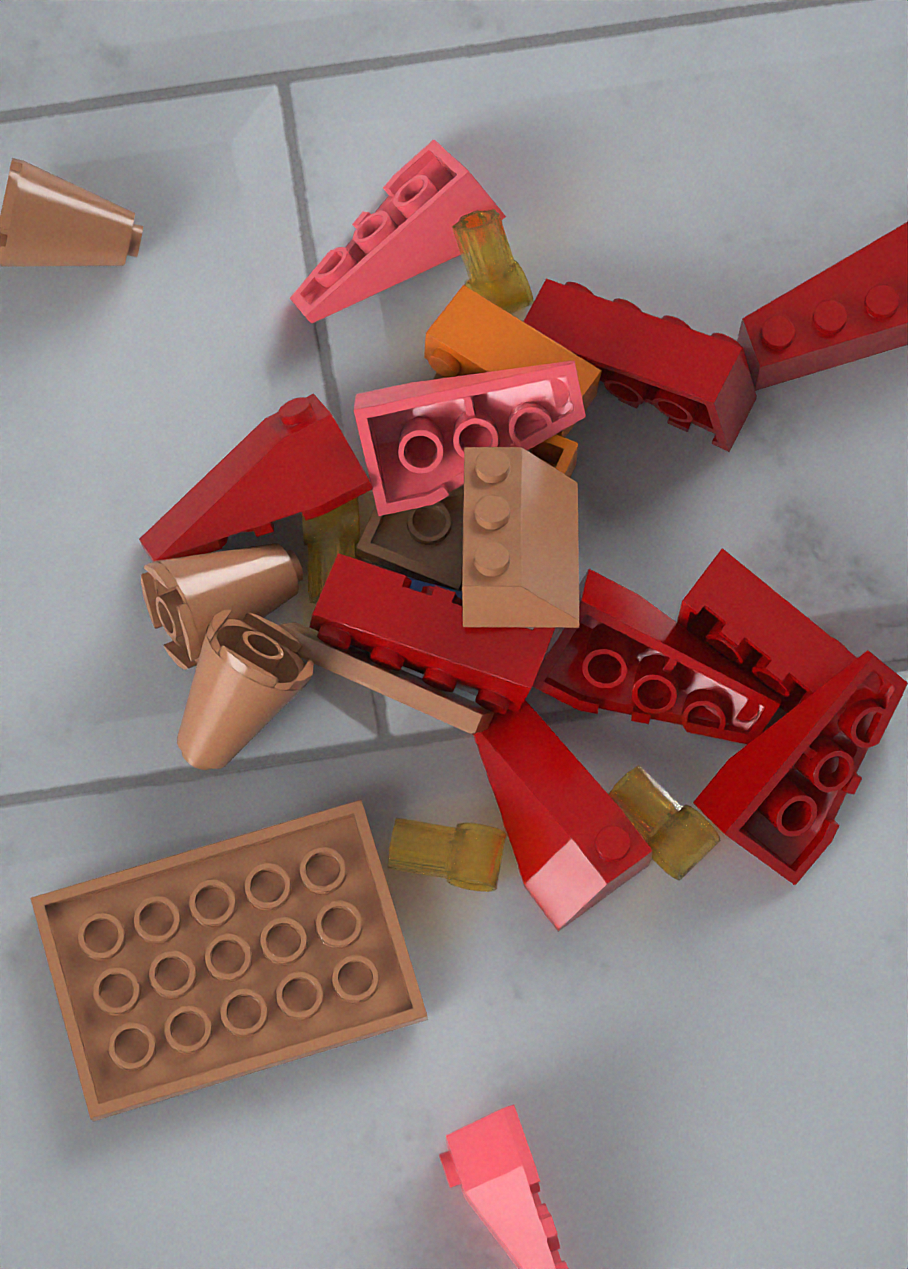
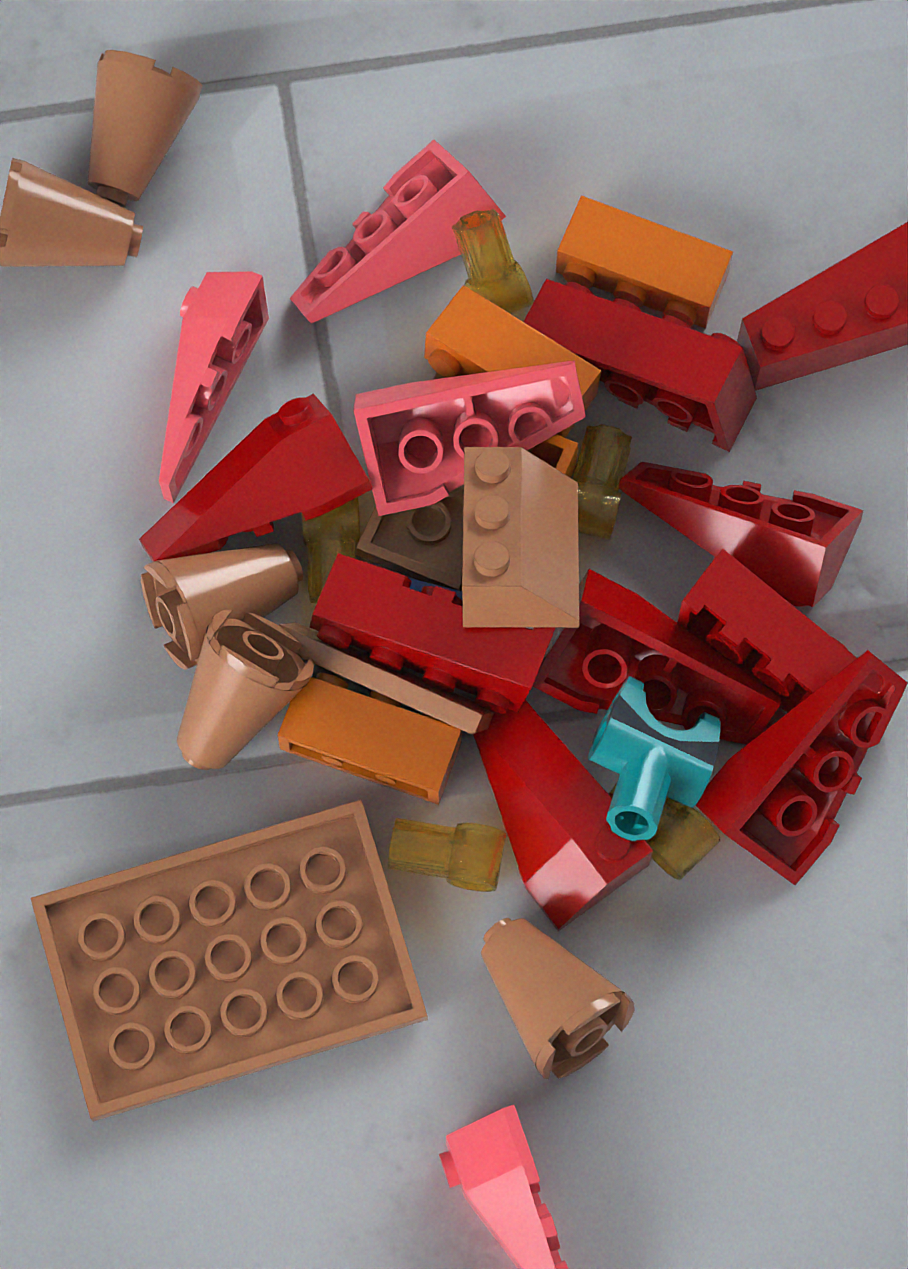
none -> nougat cone [88,50,203,207]
none -> coral wedge [159,271,269,503]
none -> orange brick [277,673,462,805]
none -> nougat cone [481,918,635,1080]
none -> orange brick [556,195,733,329]
none -> clear yellow piece [573,424,632,540]
none -> teal connector [588,676,721,841]
none -> red wedge [618,461,864,607]

